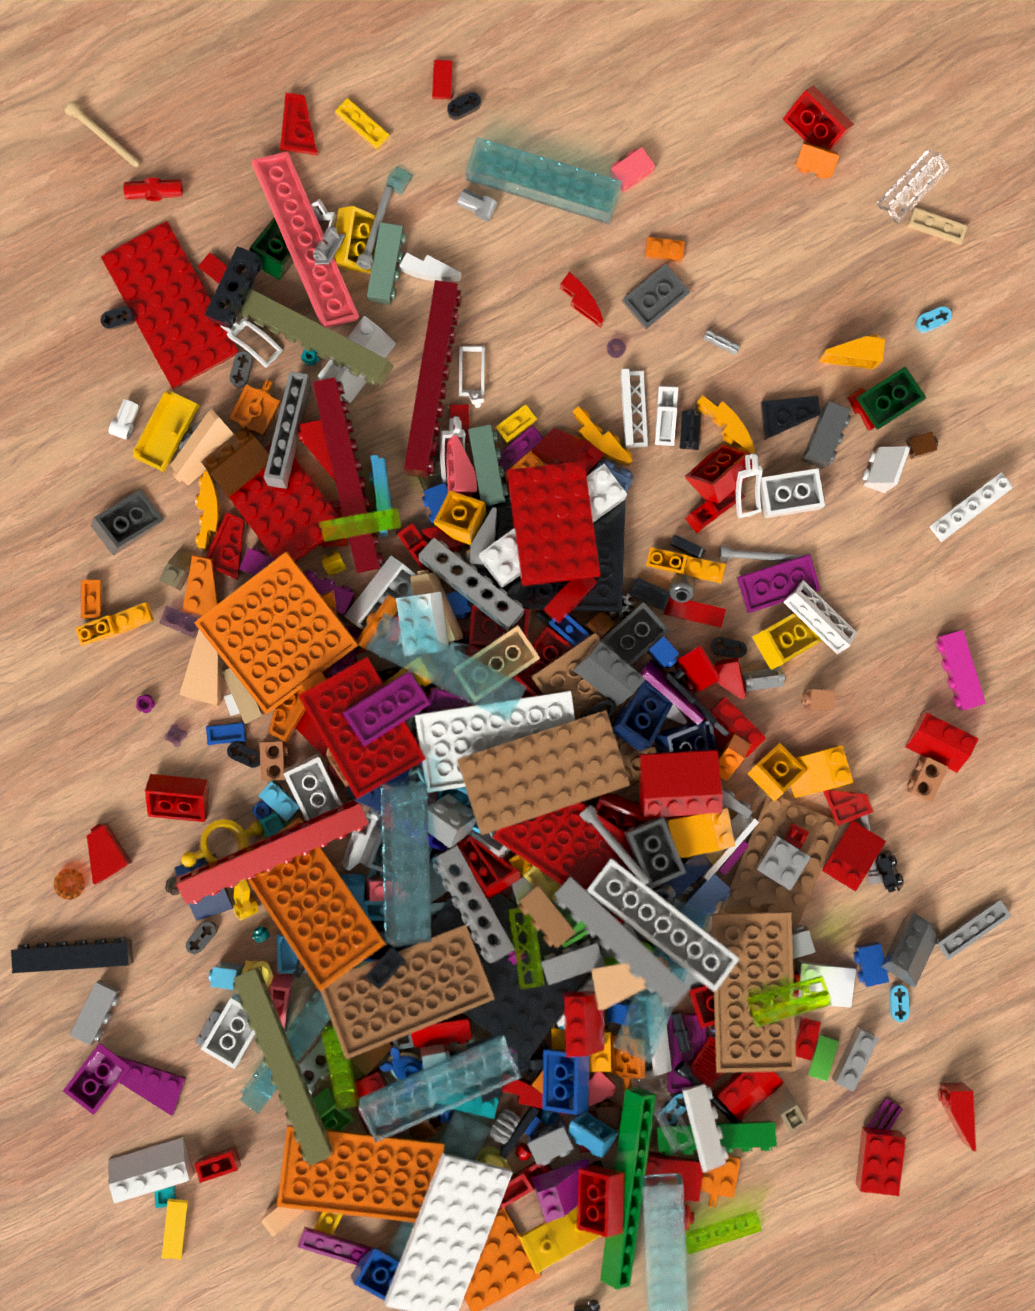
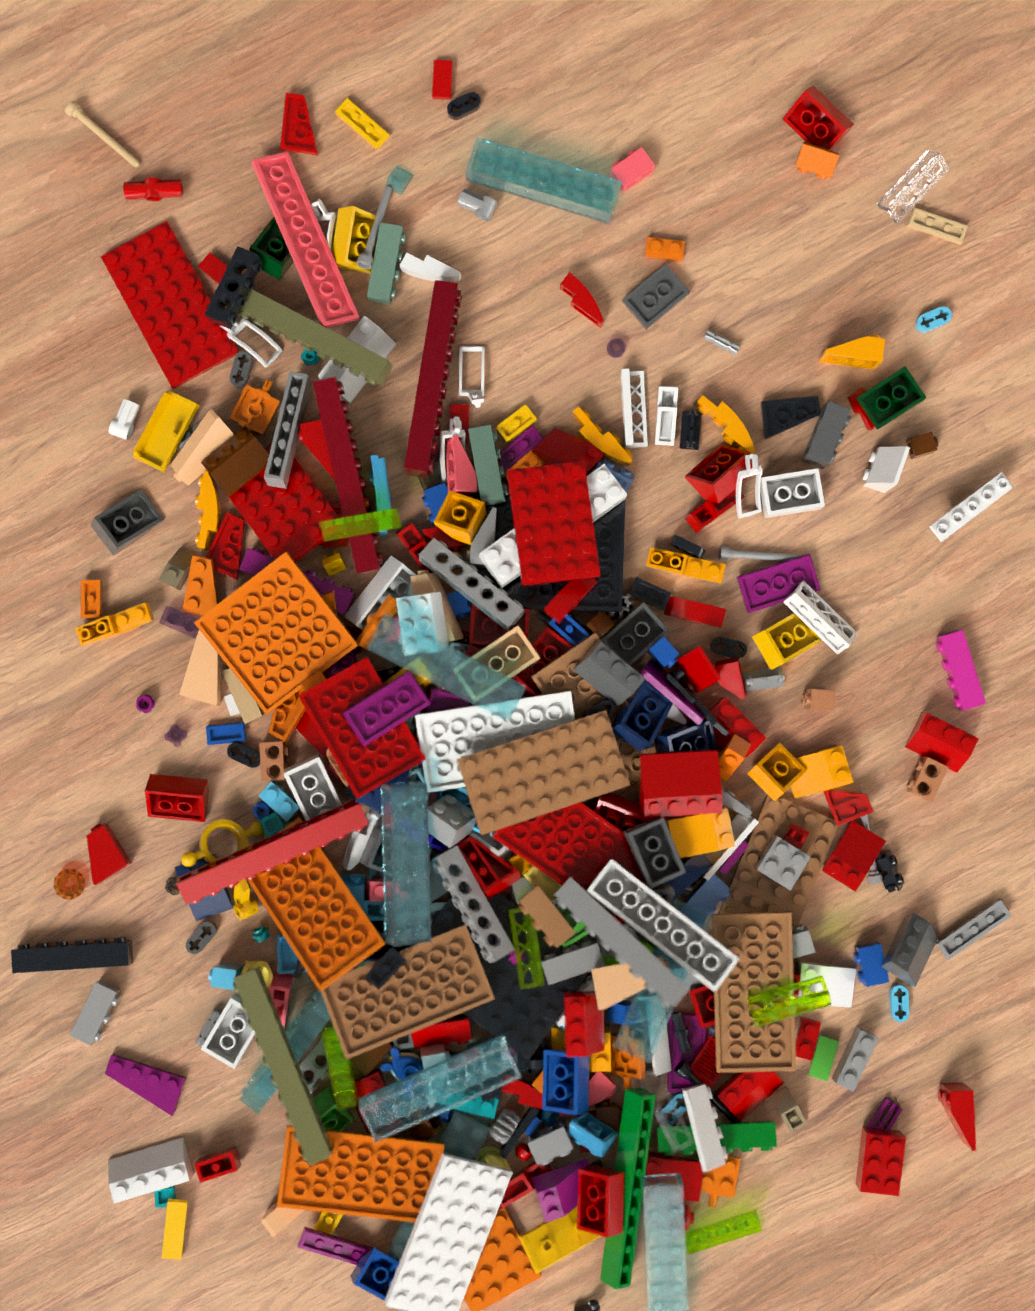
magenta slope [63,1043,131,1115] -> none
black beam [101,307,137,329] -> none
light grey hinge [313,226,345,265] -> none
light grey piece [580,805,649,884] -> none
dark grey head [669,574,695,603] -> none

